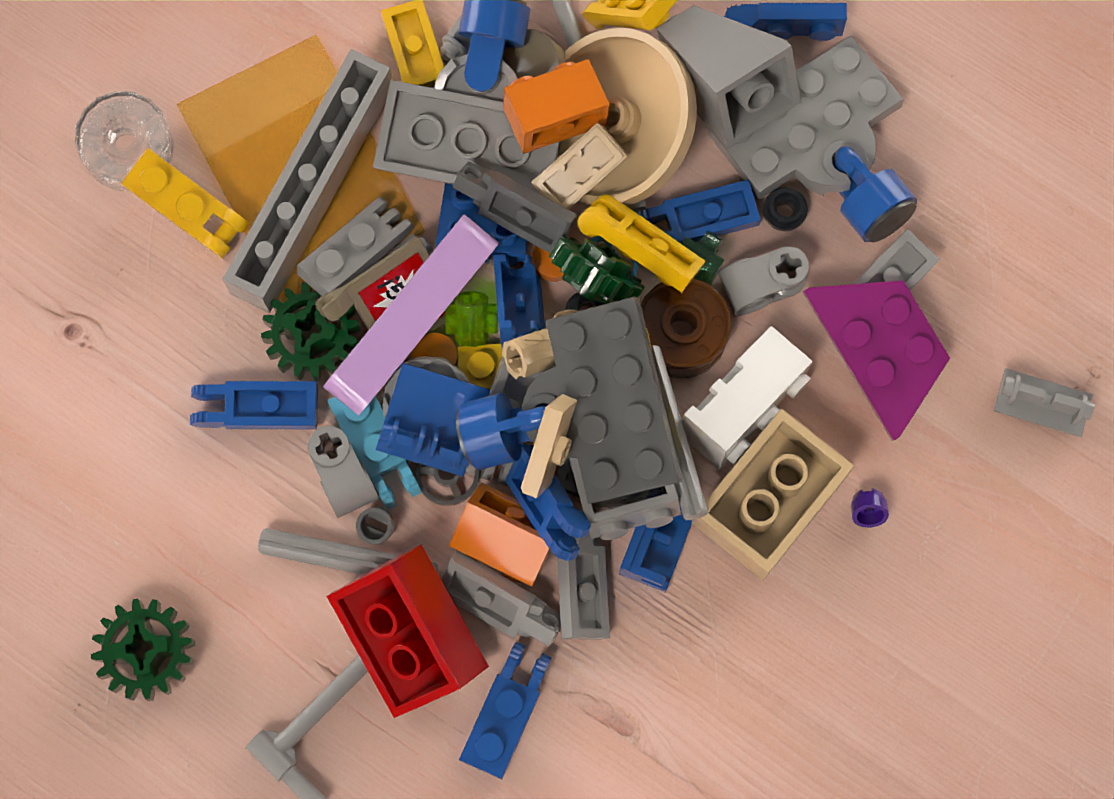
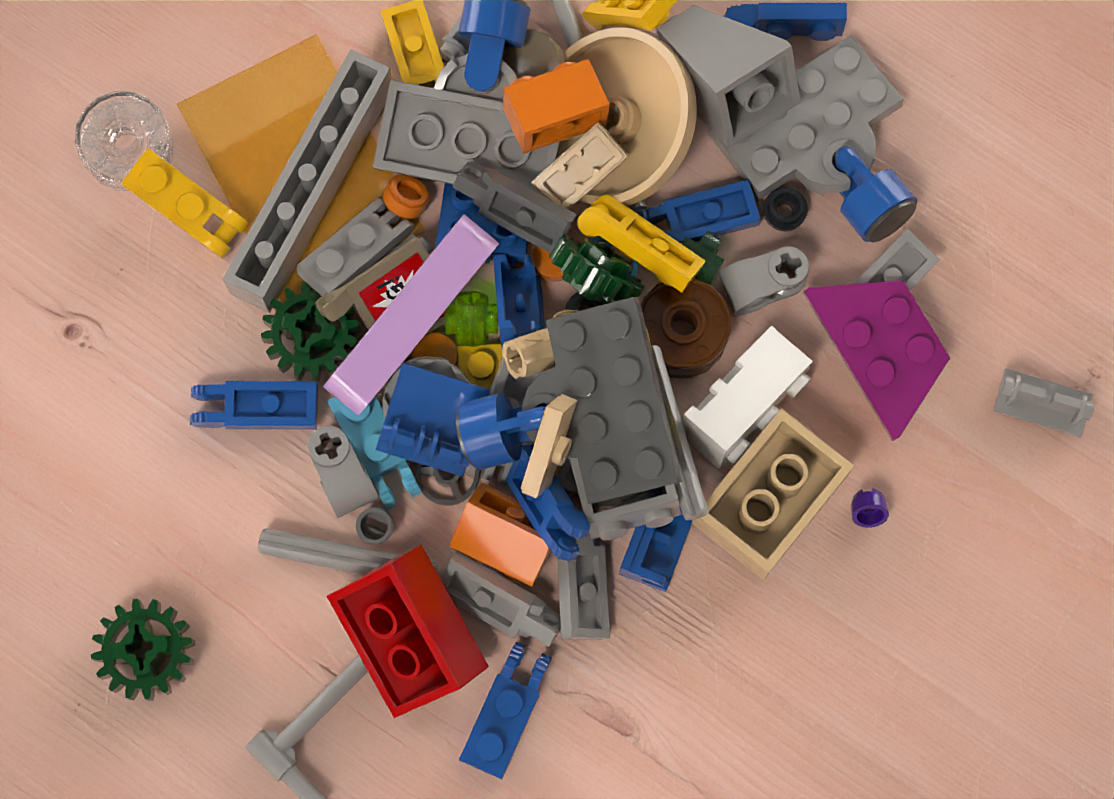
none -> orange tile [383,175,430,219]

